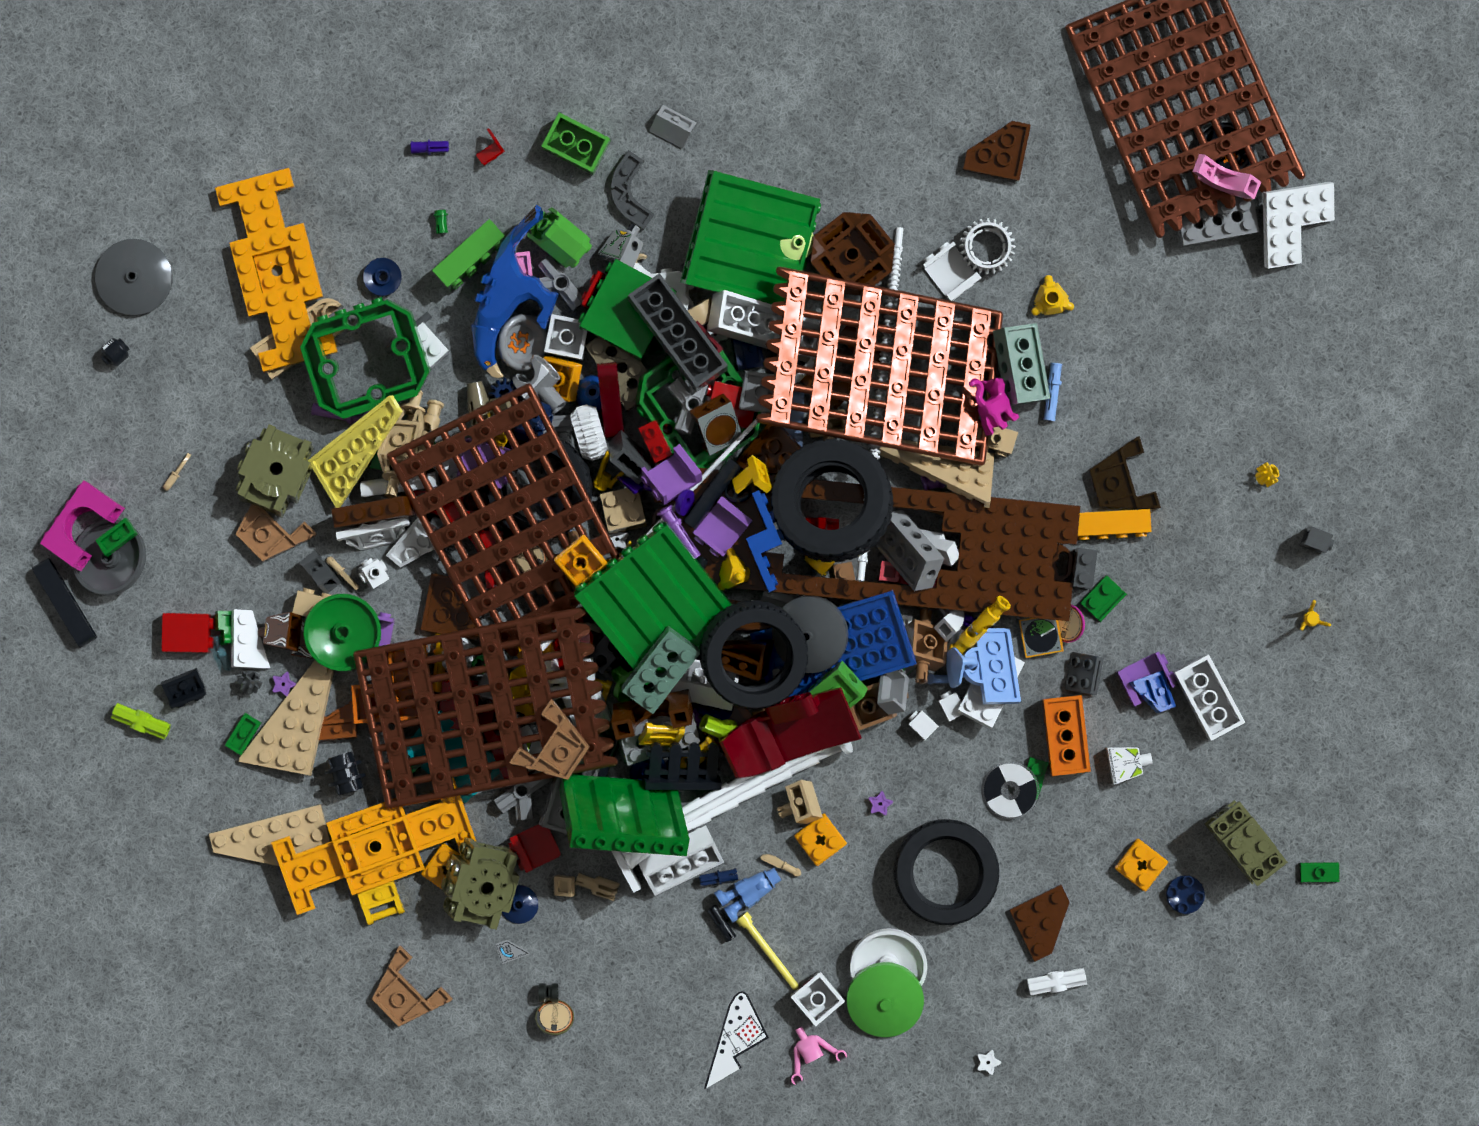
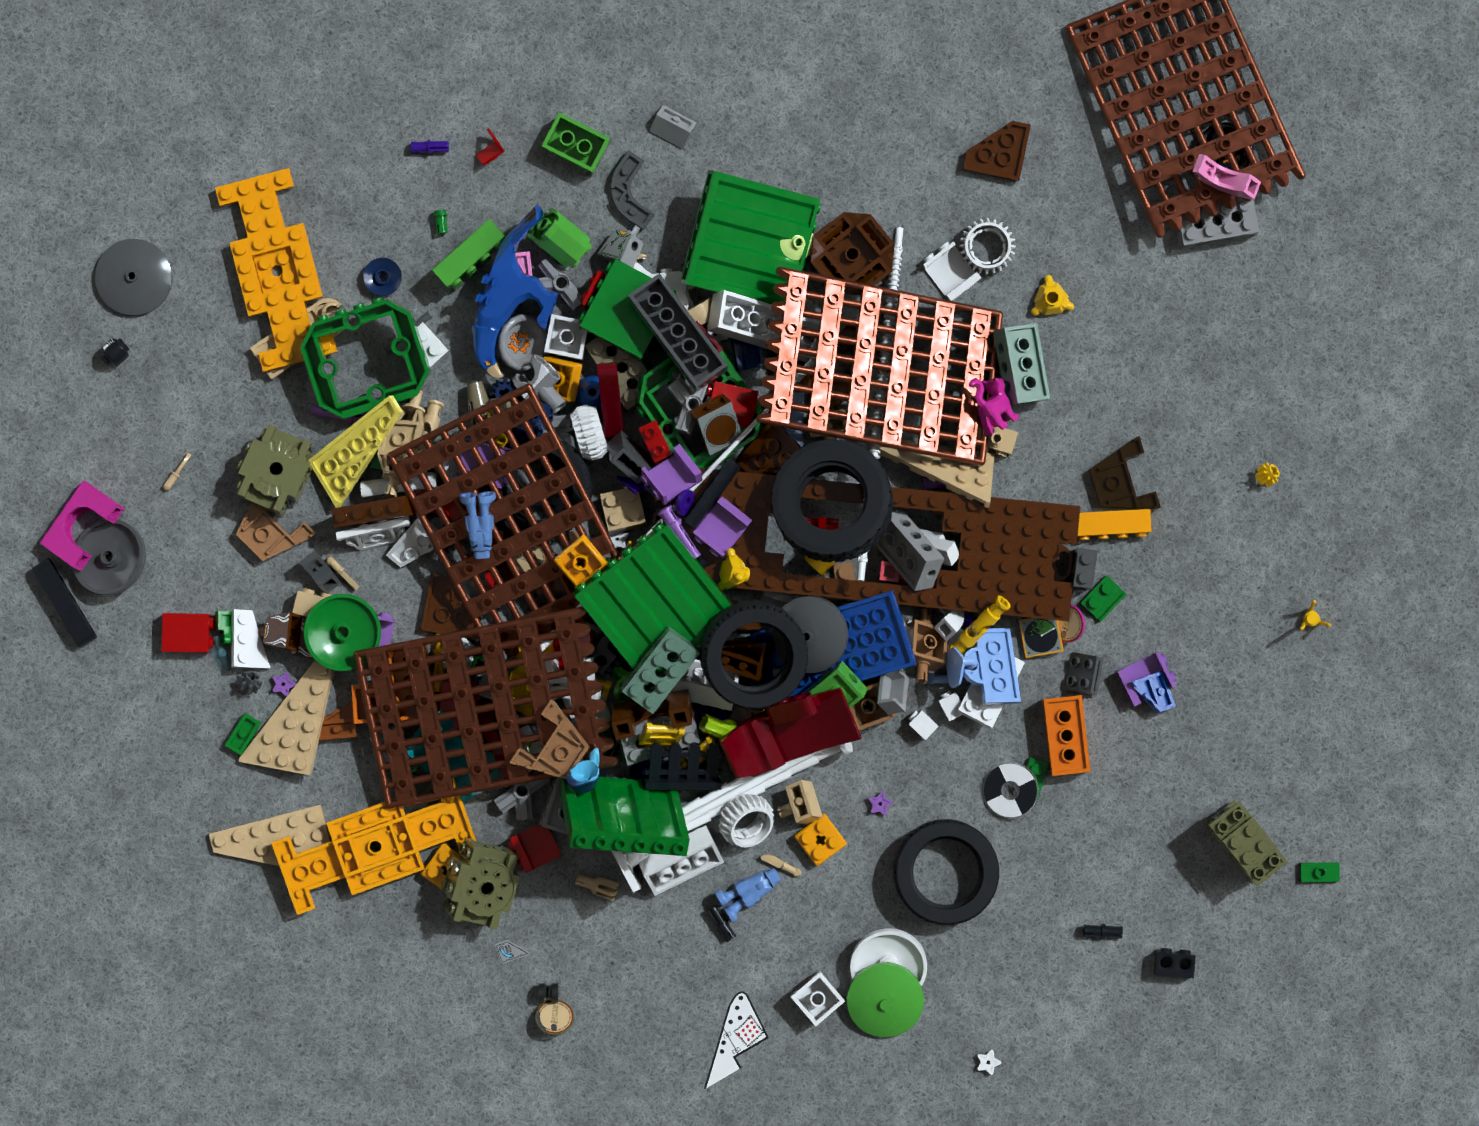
green plate [95,518,138,557] -> none
lime piece [111,703,171,740] -> none
black bracket [161,668,206,709] -> none
black piece [324,752,366,796] -> none
yellow plate [357,881,405,925] -> none
white brick [358,557,389,589] -> none
medium nougat wing [372,945,453,1027] -> none
dark blue dish [502,885,538,924] -> none
tan plate [554,875,575,897] -> none
yellow plant [592,451,624,491] -> none
dark blue axle [699,868,738,886] -> none
yellow piece [725,455,772,502] -> none
light yellow piece [736,911,799,990] -> none
light grey tile [739,371,774,413] -> none
blue bracket [746,490,784,593] -> none
bright pink piece [791,1027,847,1085] -> none
reddish brown plate [1009,884,1070,962] -> none
white piece [1027,968,1087,995] -> none
light blue pin [1043,363,1063,421] -> none
white torso [1106,747,1153,784] -> none
light orange brick [1115,839,1168,892] -> none
dark blue dish [1166,875,1205,914] -> none
white brick [1173,655,1245,741] -> none
white plate [1263,182,1335,269] -> none
dark grey brick [1299,526,1334,554] -> none
none -> medium blue piece [460,491,496,559]
none -> medium azure hair [566,748,600,794]
none -> white gear [718,794,774,847]
none -> black pin [1083,924,1123,939]
none -> black brick [1153,948,1196,979]

